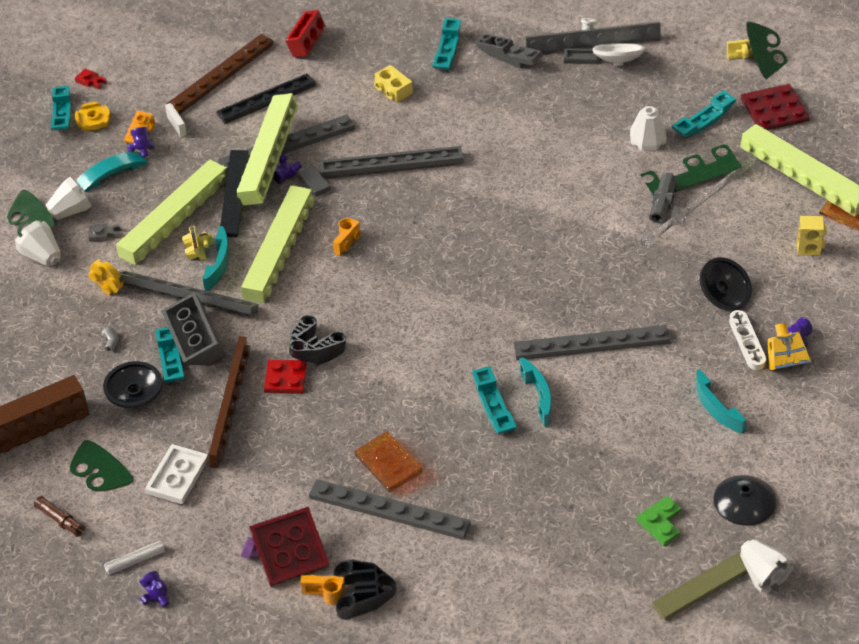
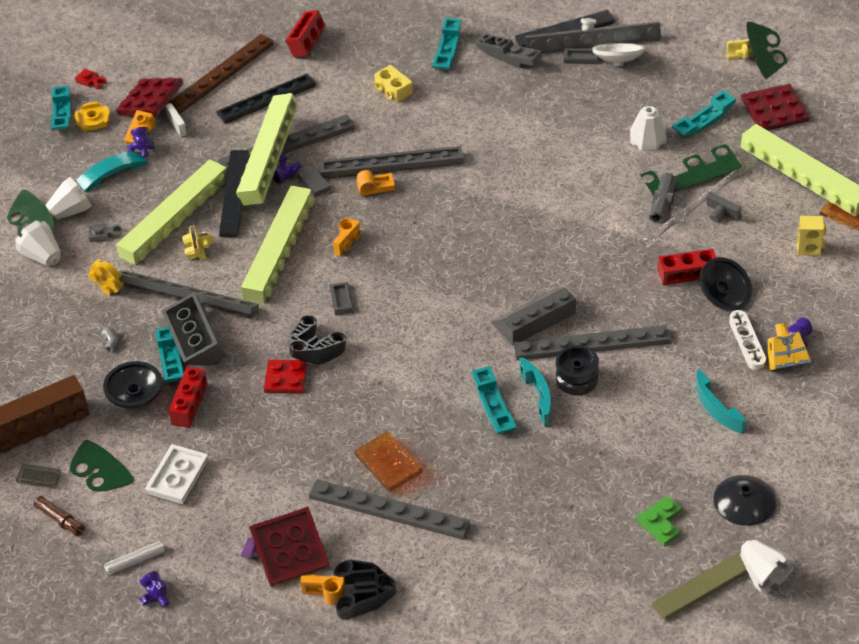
teal slope [203,226,229,291] -> none
reddish brown plate [208,336,250,468] -> none
none -> clear smoke tile [16,464,62,489]
none -> dark red plate [115,77,184,116]
none -> red brick [168,367,208,428]
none -> dark grey tile [329,282,354,315]
none -> light orange plate [356,170,395,196]
none -> dark grey slope [491,287,576,346]
none -> black tile [515,10,615,47]
none -> black wheel [556,345,599,395]
none -> red brick [657,249,717,285]
none -> dark grey tile [706,191,742,223]

